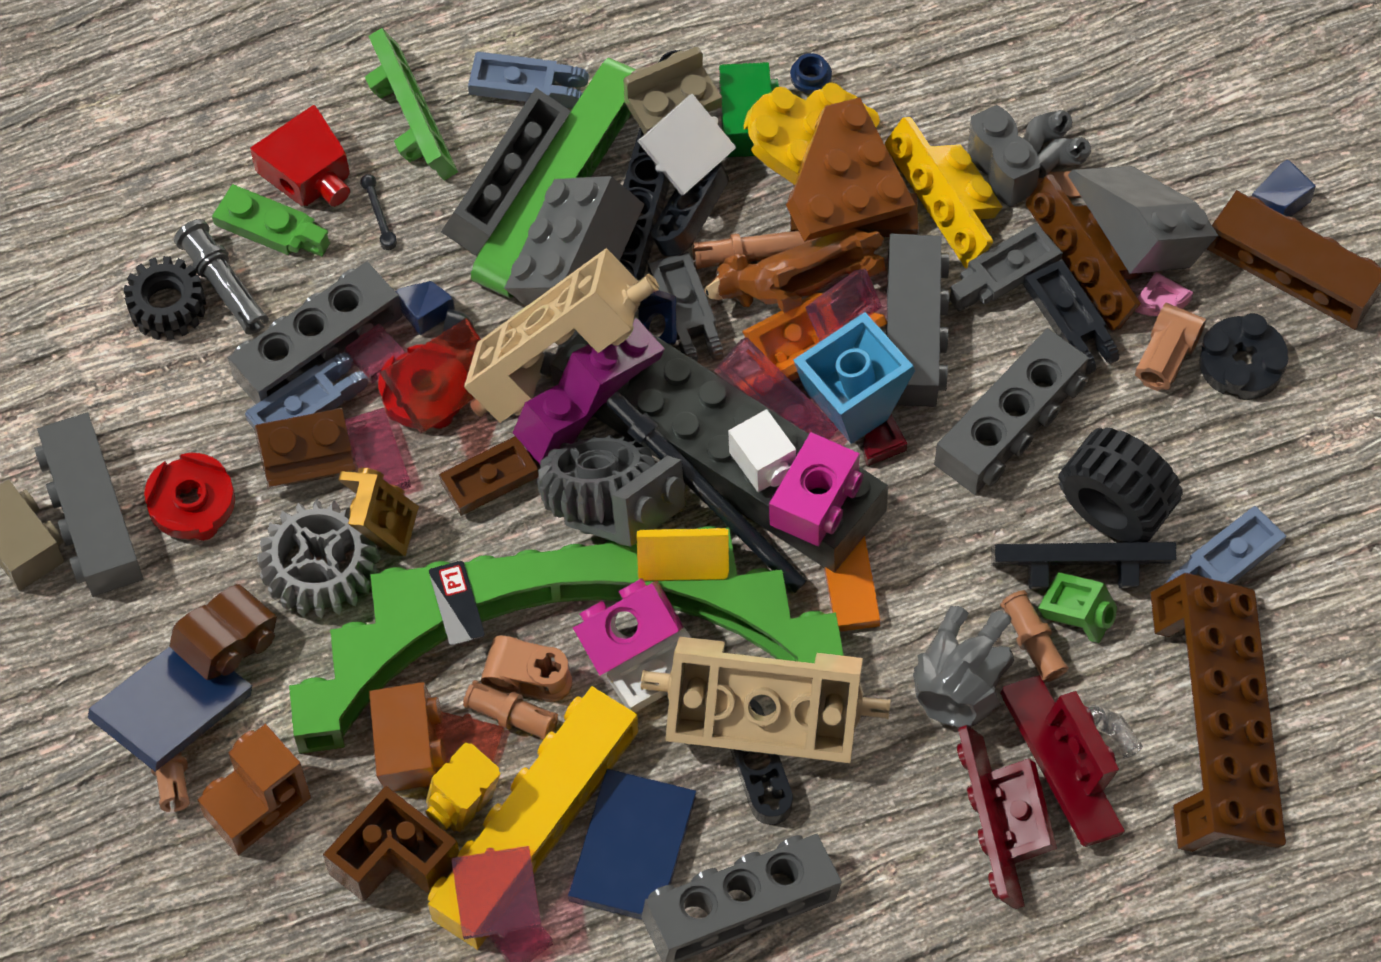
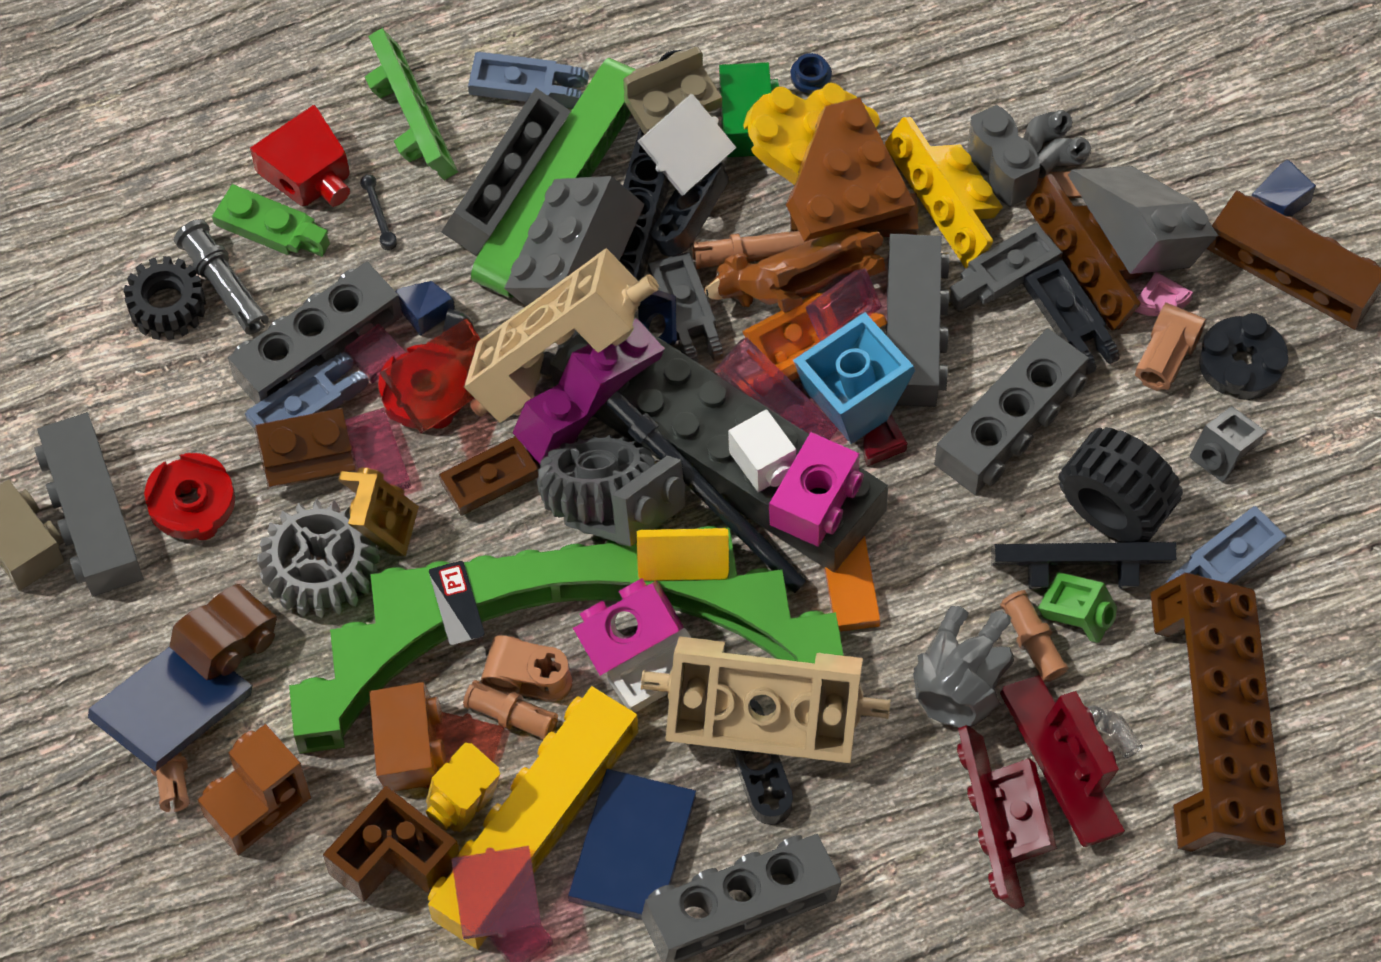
none -> dark grey bracket [1190,406,1267,481]

